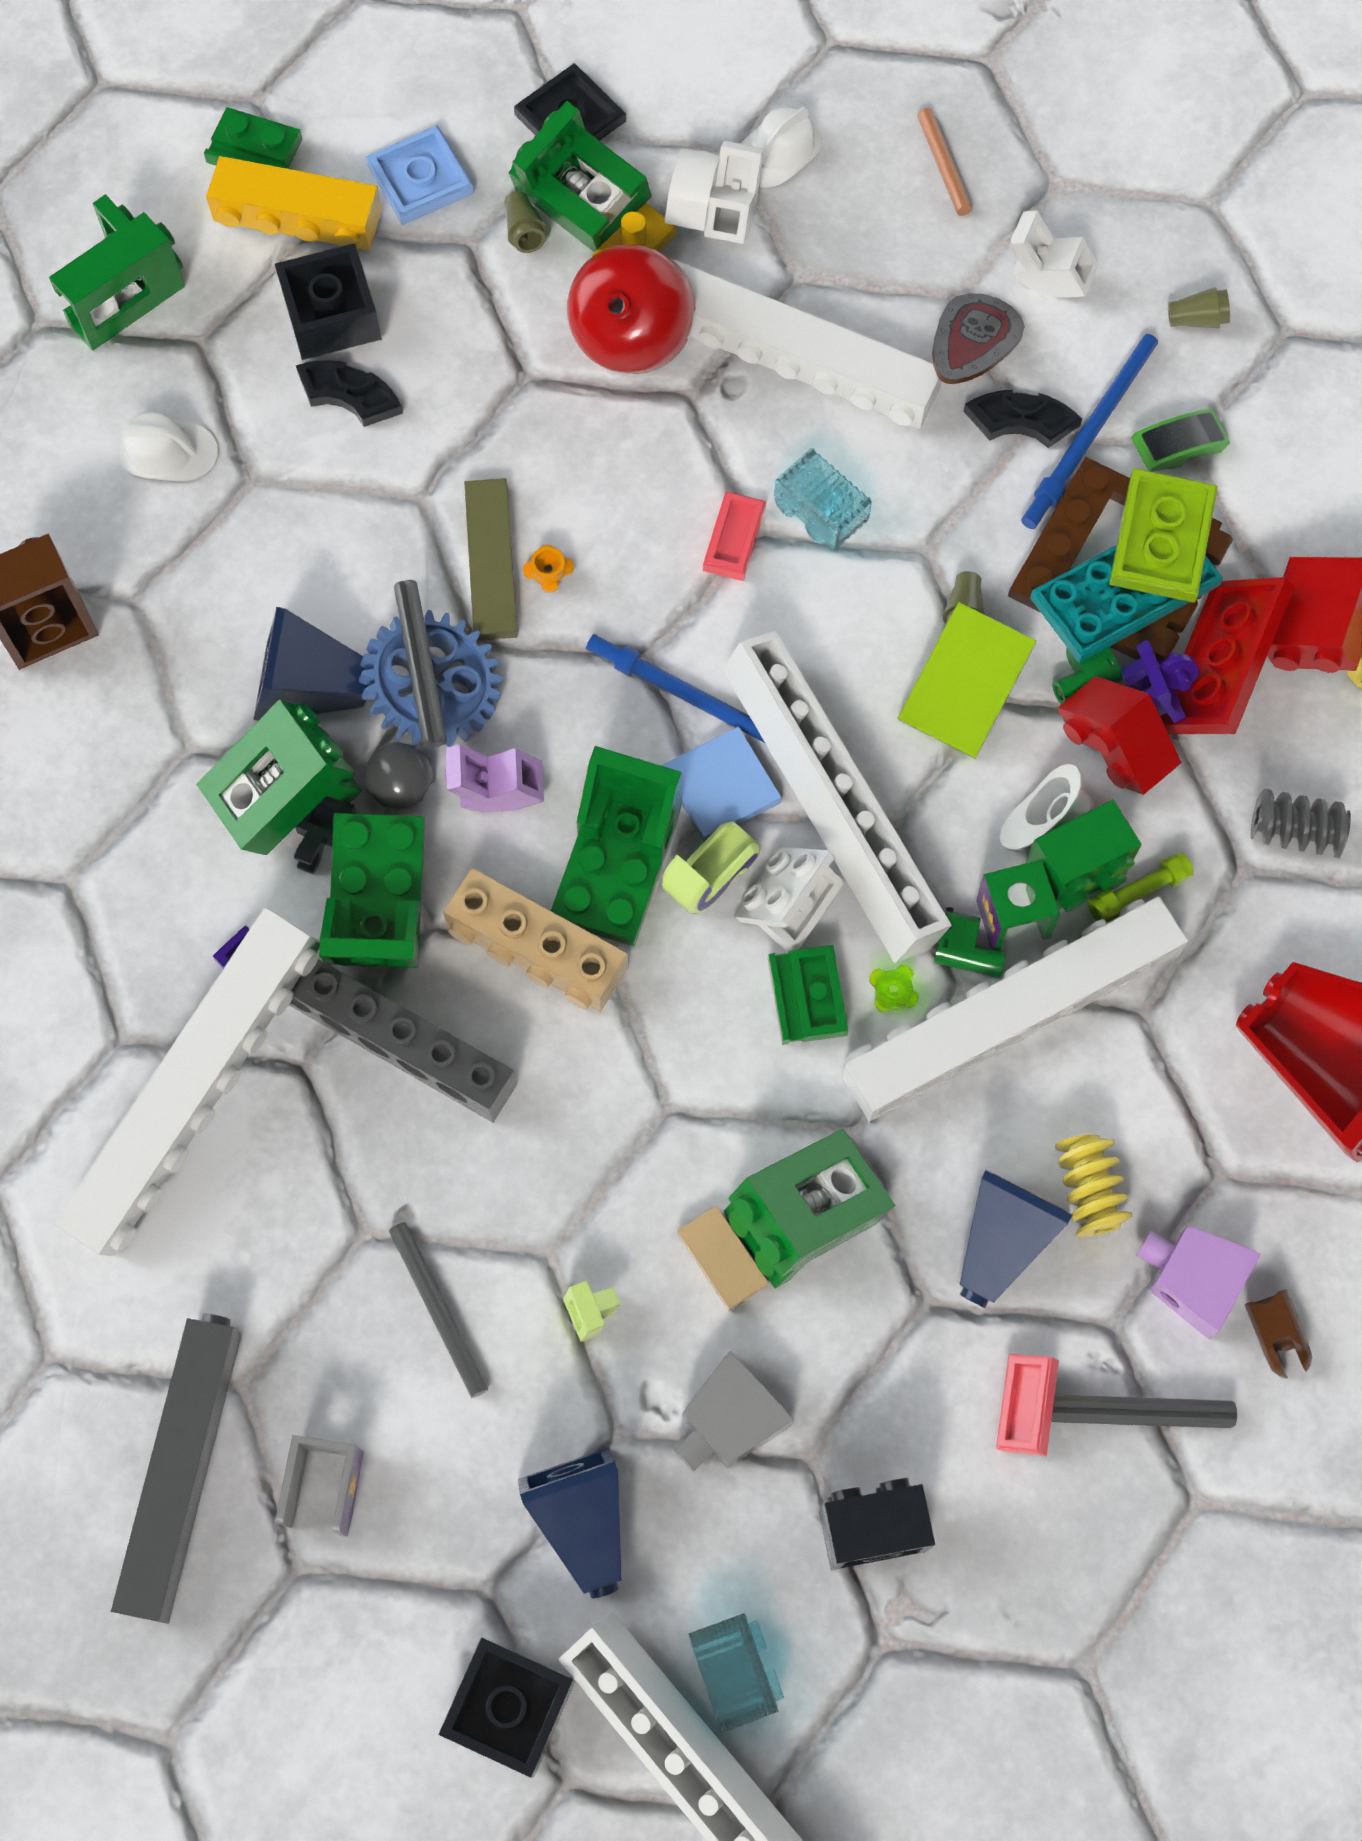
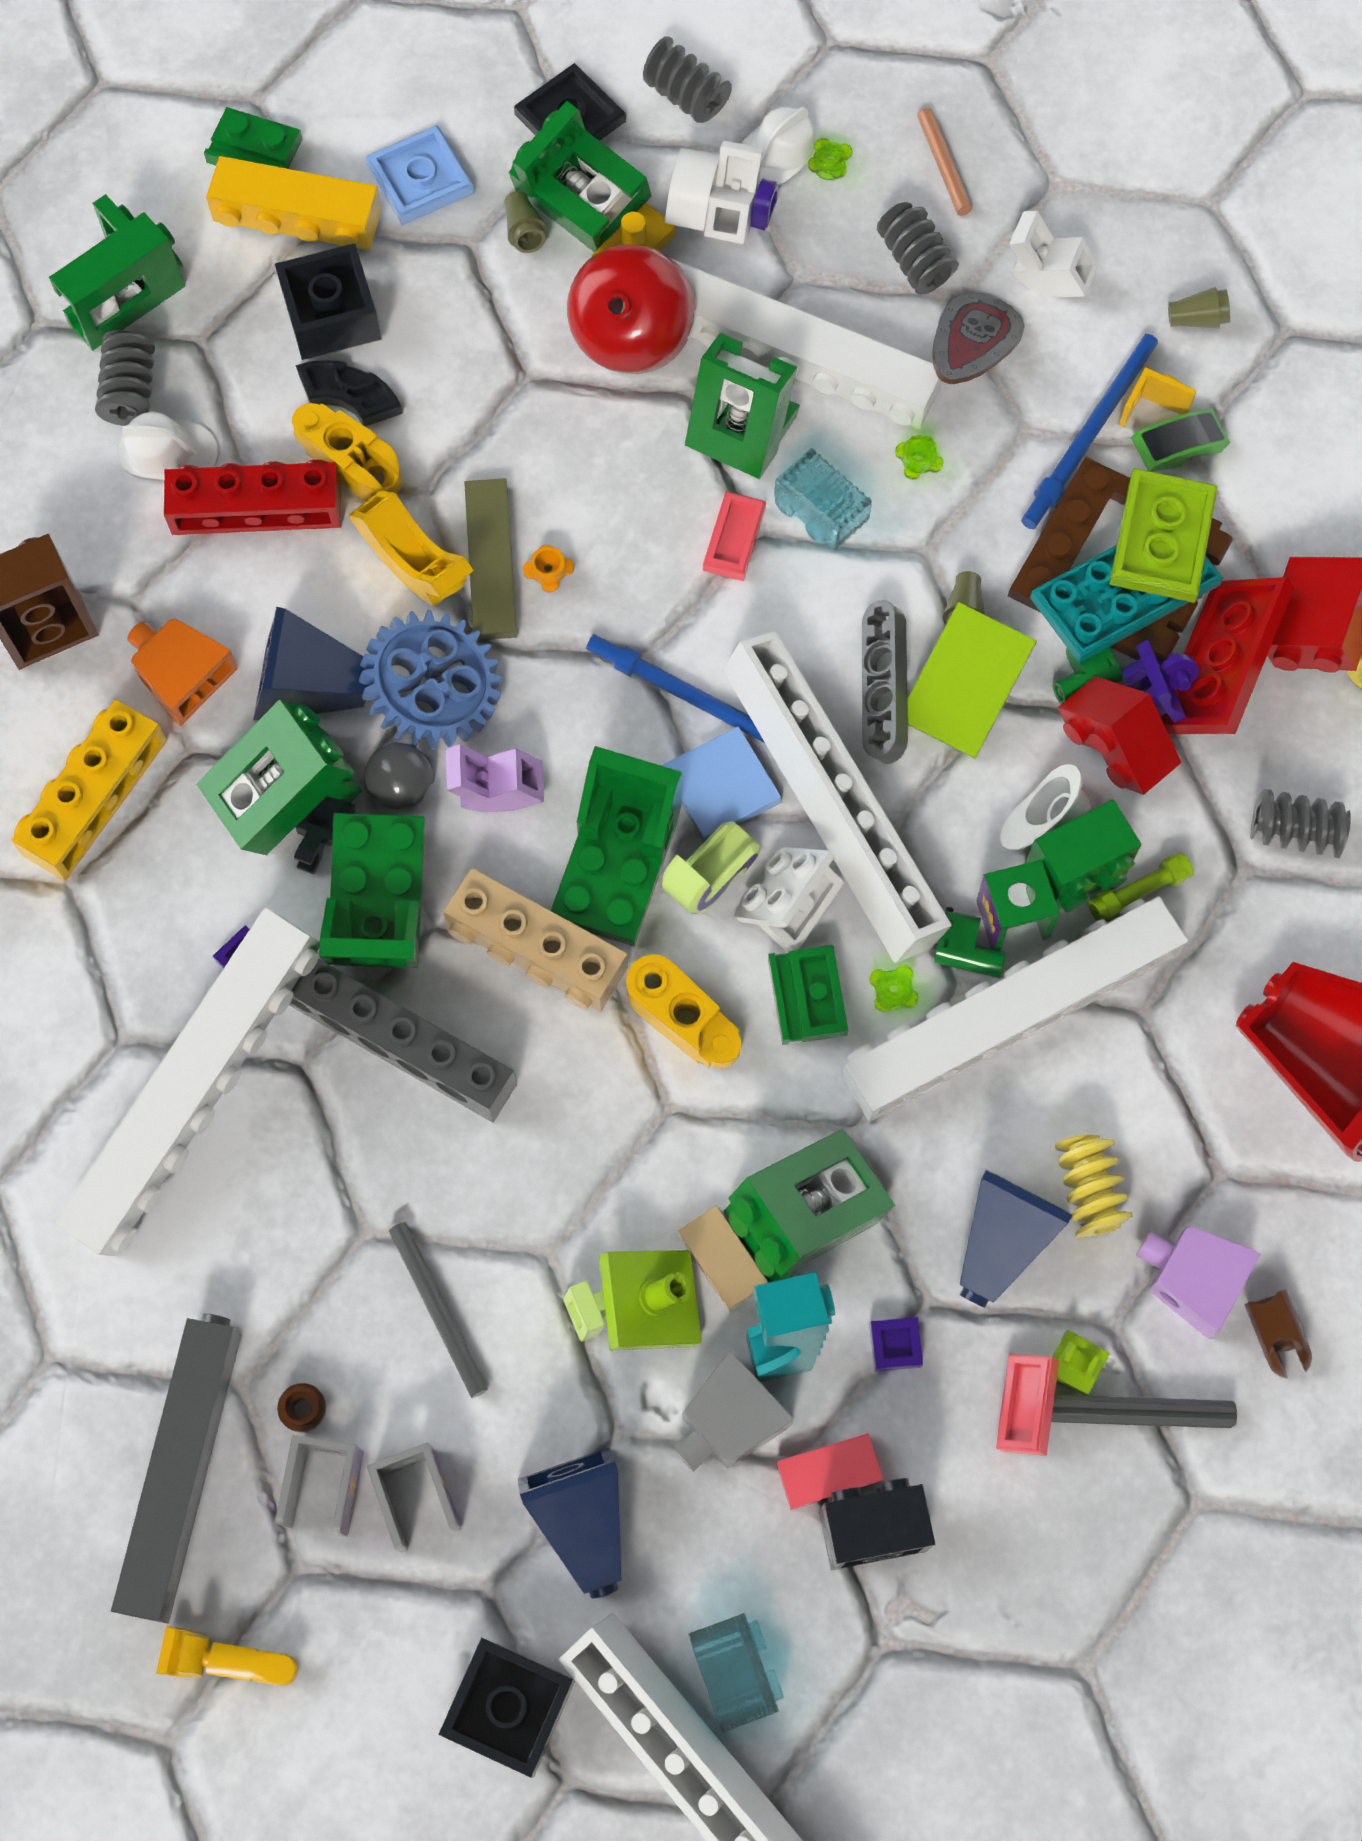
dark grey axle [394,580,447,748] -> none
black tile [963,390,1082,448] -> none
none -> yellow brick [11,699,167,882]
none -> dark grey piece [95,330,156,426]
none -> orange torso [127,619,238,726]
none -> yellow piece [156,1626,298,1686]
none -> red brick [164,460,341,535]
none -> reddish brown plate [277,1383,326,1432]
none -> yellow piece [292,403,402,501]
none -> yellow arch [348,490,474,606]
none -> light grey piece [367,1442,462,1553]
none -> lime tile [599,1250,702,1351]
none -> yellow piece [626,954,742,1069]
none -> dark grey piece [643,36,732,123]
none -> green brick [685,333,800,479]
none -> teal arch [746,1272,835,1382]
none -> dark purple tile [751,178,779,231]
none -> coral tile [776,1433,884,1510]
none -> clear neon green plate [808,138,853,180]
none -> dark grey beam [862,600,908,764]
none -> dark purple tile [869,1317,923,1372]
none -> dark grey piece [877,202,959,295]
none -> clear neon green plate [895,435,943,480]
none -> lime tile [1052,1330,1110,1396]
none -> yellow bracket [1119,367,1196,427]

